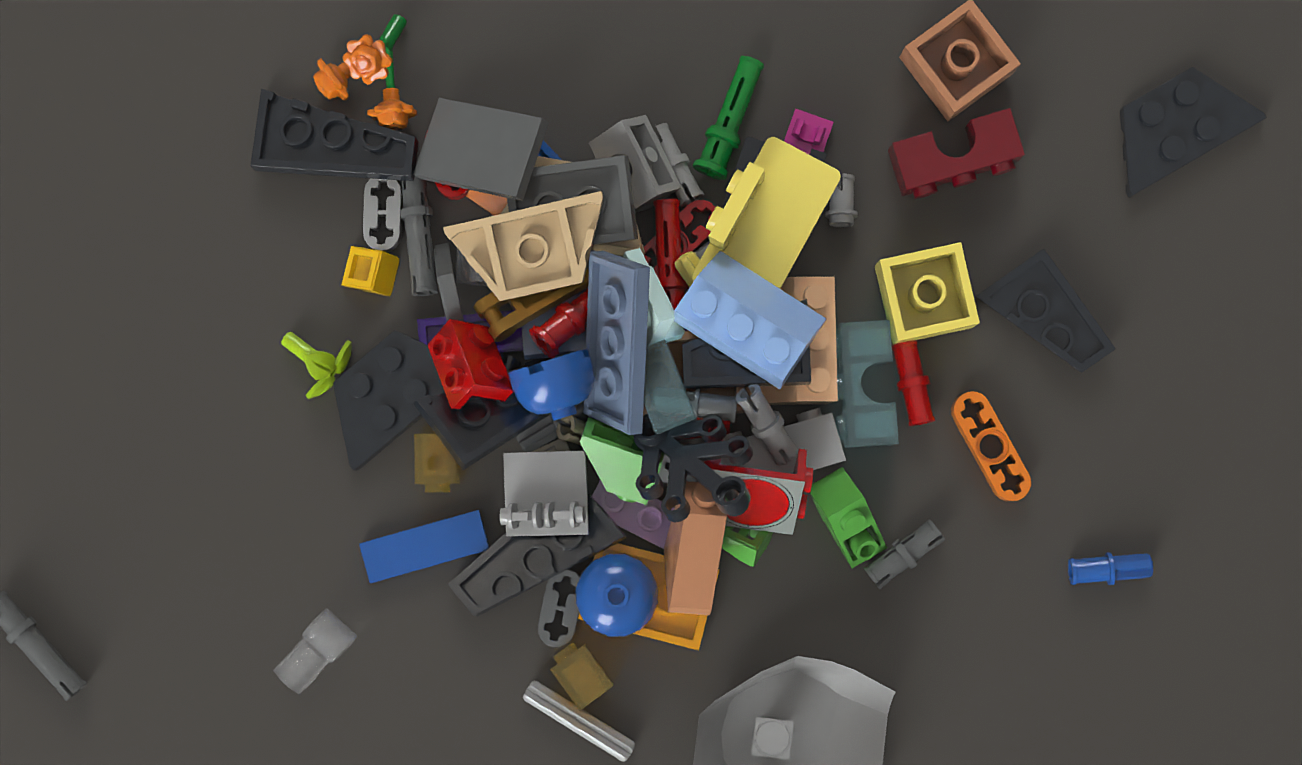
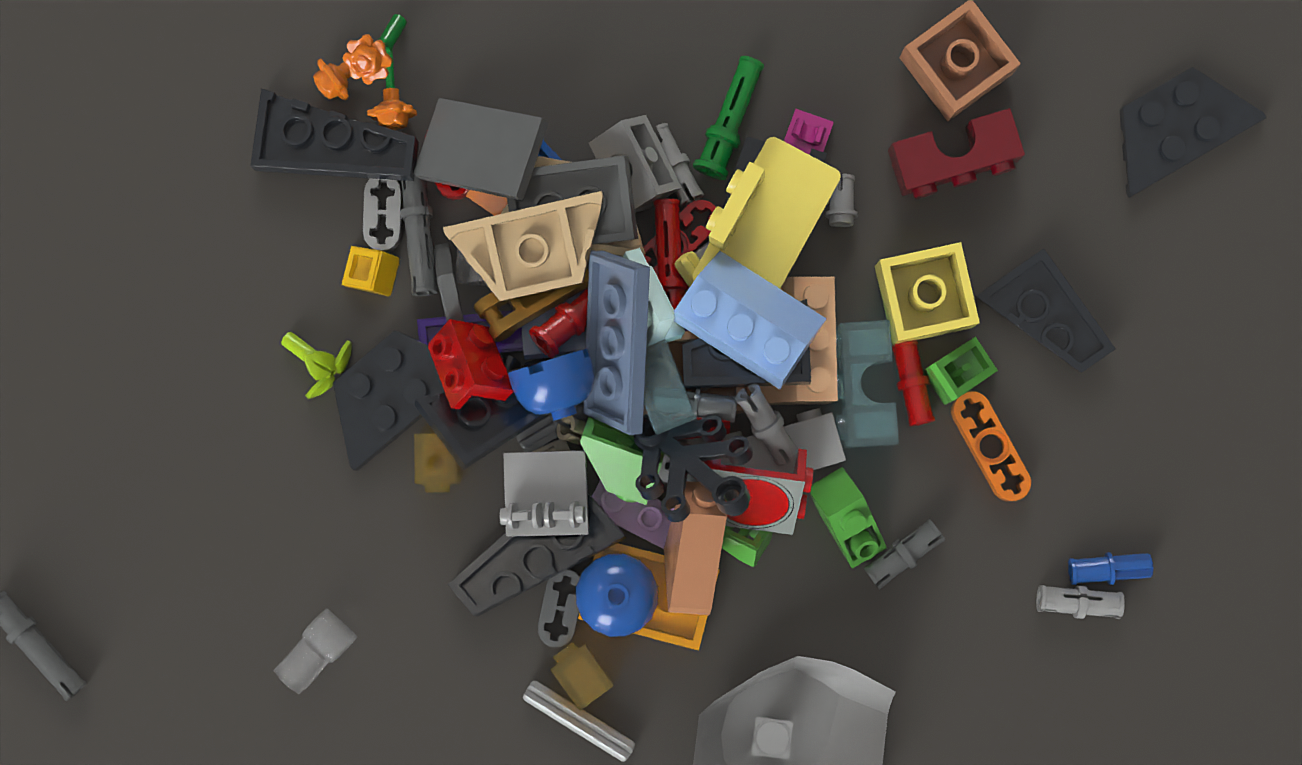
blue tile [359,510,490,583] -> none
none -> bright green slope [923,336,998,405]
none -> light grey pin [1036,585,1125,619]

